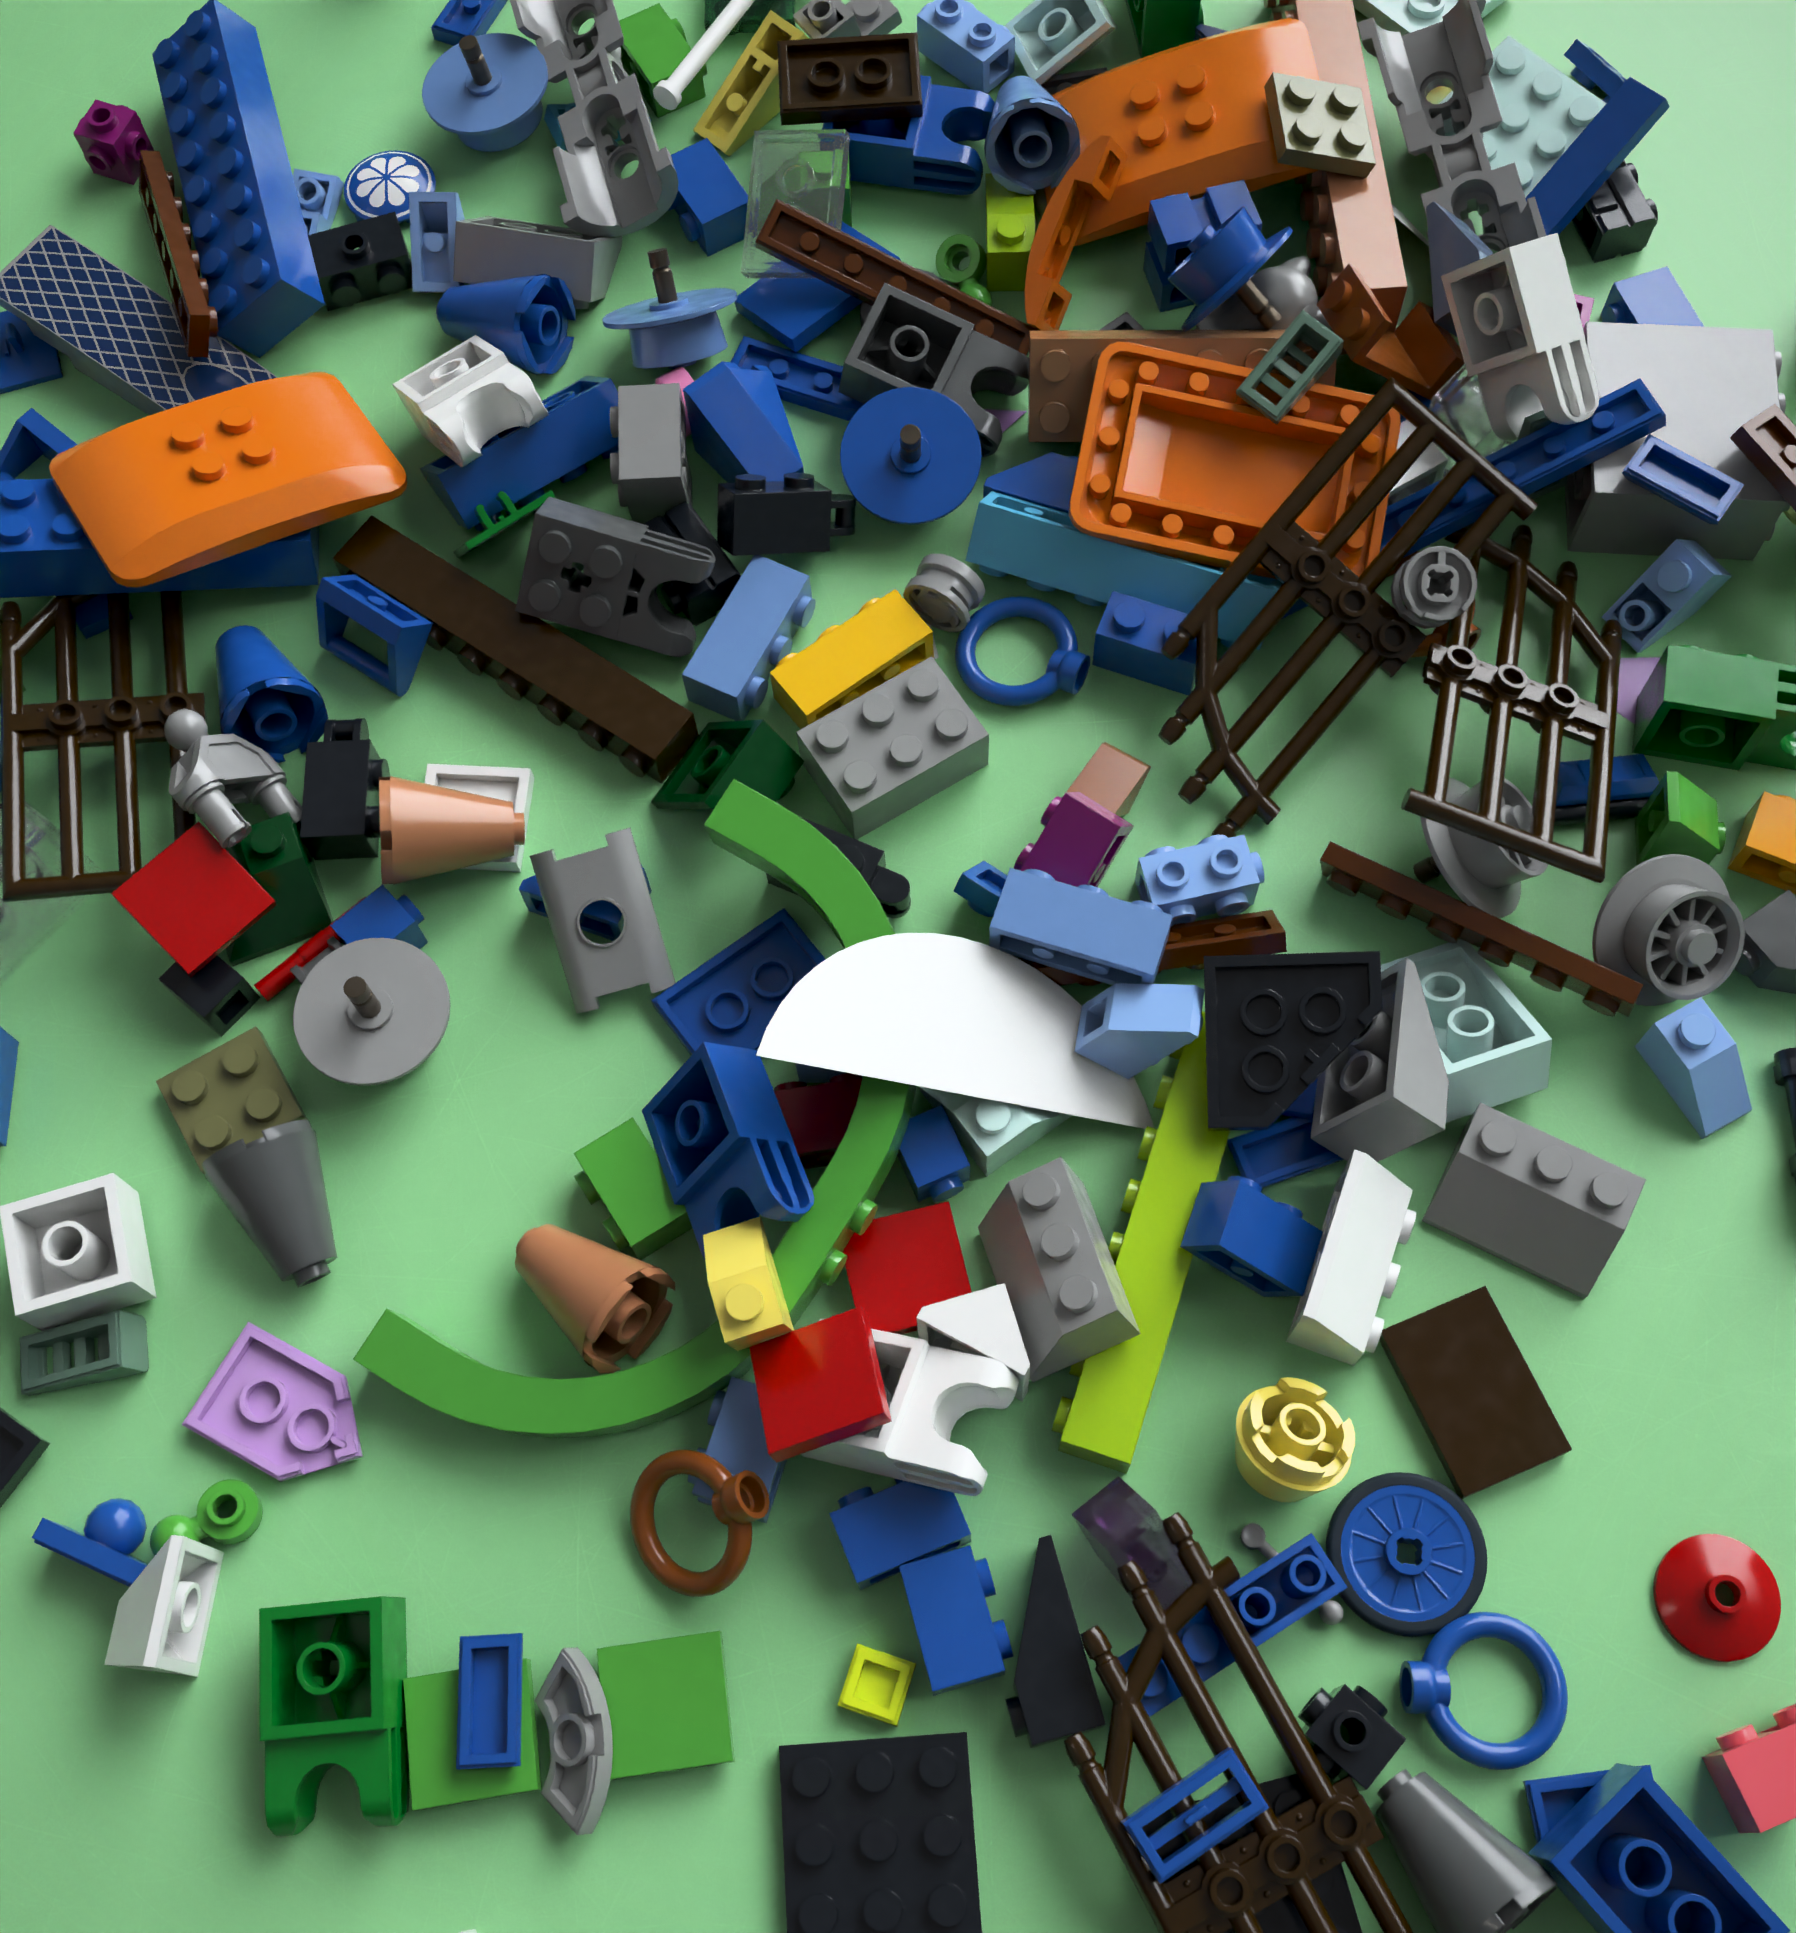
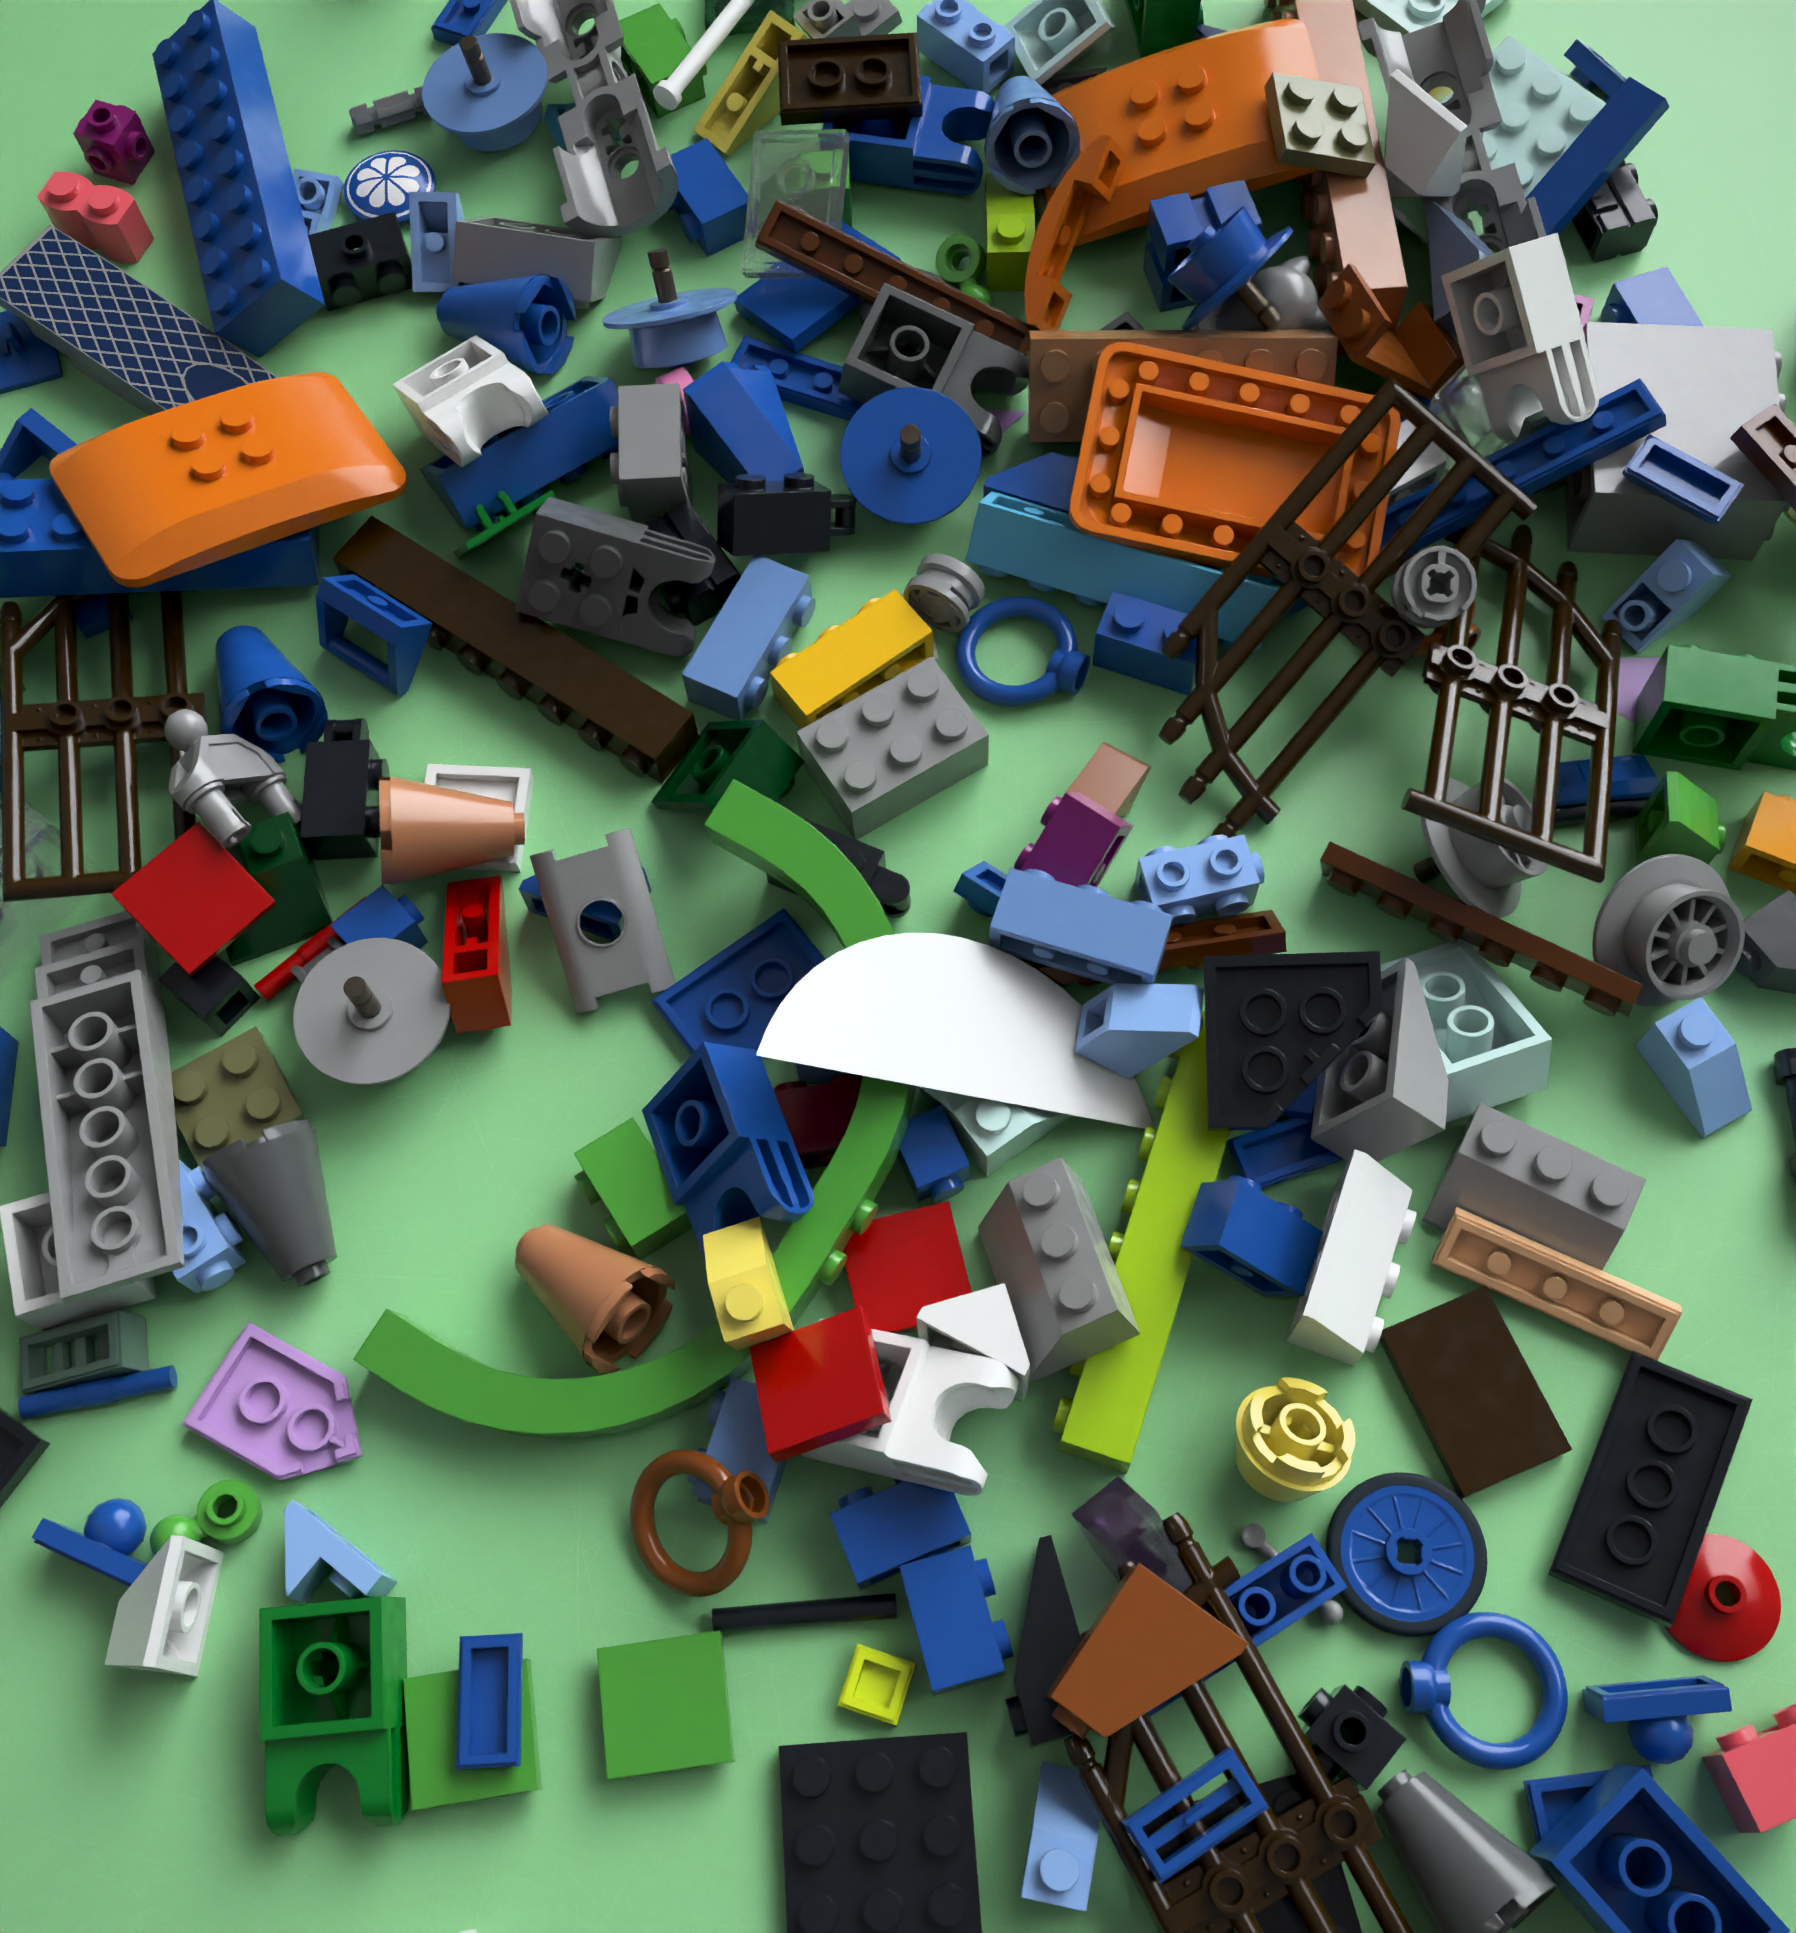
reddish brown plate [139,150,218,357] -> none
light grey tile [534,1647,613,1835] -> none
sand green slope [1236,310,1344,425] -> none
none -> blue piece [18,1365,178,1420]
none -> light grey slope [30,911,185,1304]
none -> coral brick [37,172,154,263]
none -> light blue brick [172,1160,247,1294]
none -> light blue slope [284,1499,397,1603]
none -> light grey axle [349,85,428,135]
none -> red slope [442,875,512,1034]
none -> black bar [712,1593,897,1633]
none -> light blue slope [1019,1762,1100,1912]
none -> dark orange slope [1045,1563,1249,1740]
none -> white slope [1384,69,1468,197]
none -> light nougat tile [1432,1207,1682,1361]
none -> black tile [1548,1351,1753,1628]
none -> blue tile [1582,1675,1732,1764]

